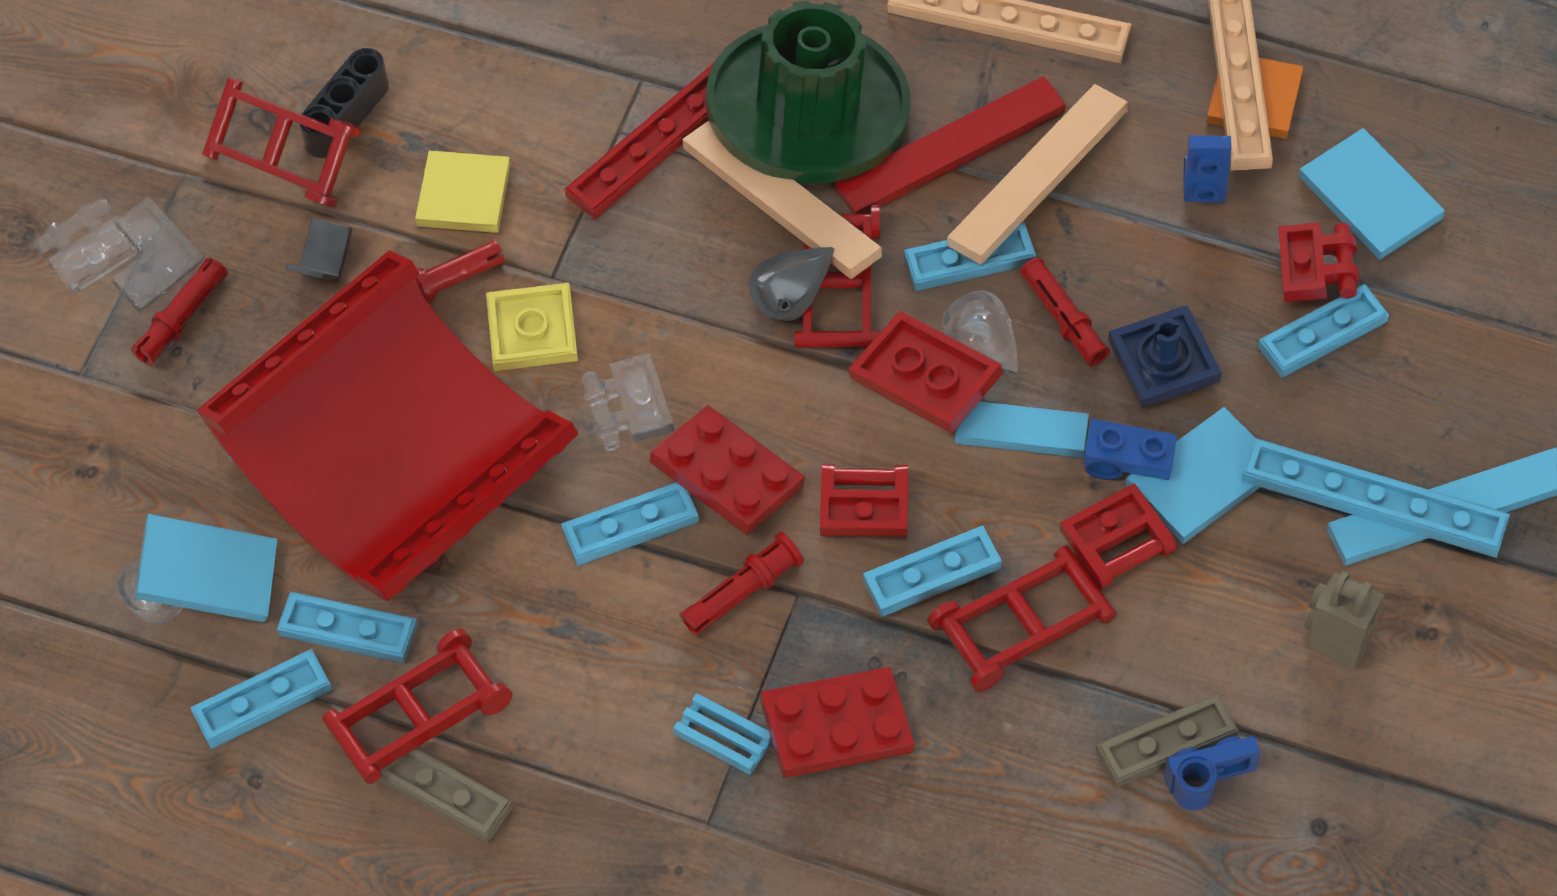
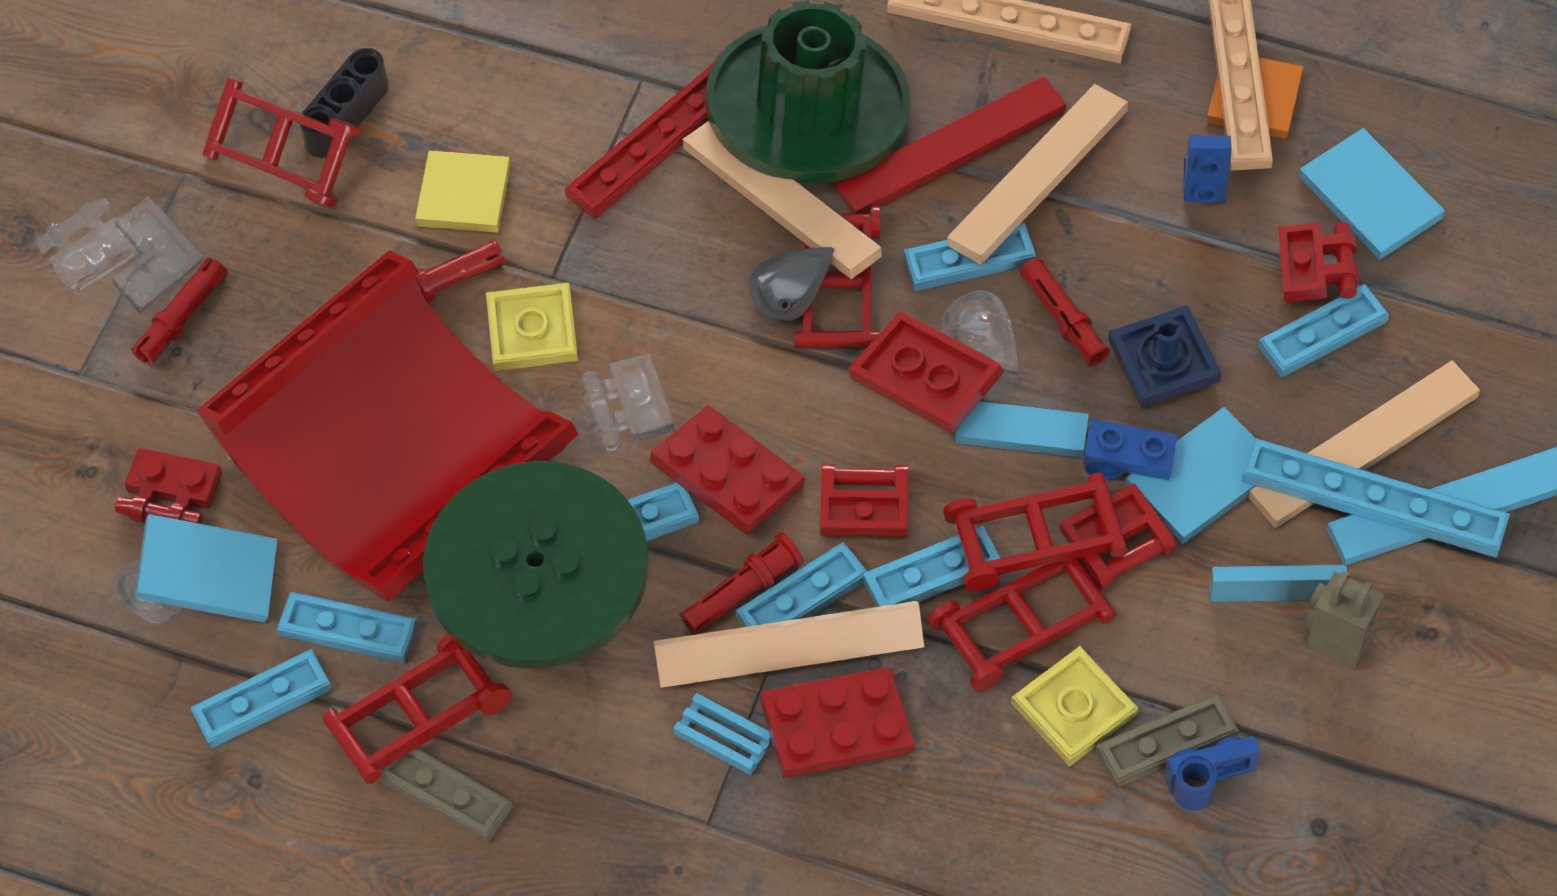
black bracket [285,218,353,282] -> none
none -> red plate [115,448,222,524]
none -> dark green piece [423,461,649,669]
none -> light nougat tile [654,601,924,688]
none -> medium azure tile [736,542,868,627]
none -> red piece [943,473,1128,592]
none -> light yellow tile [1011,646,1139,767]
none -> medium azure tile [1209,565,1347,602]
none -> light nougat tile [1248,360,1480,529]

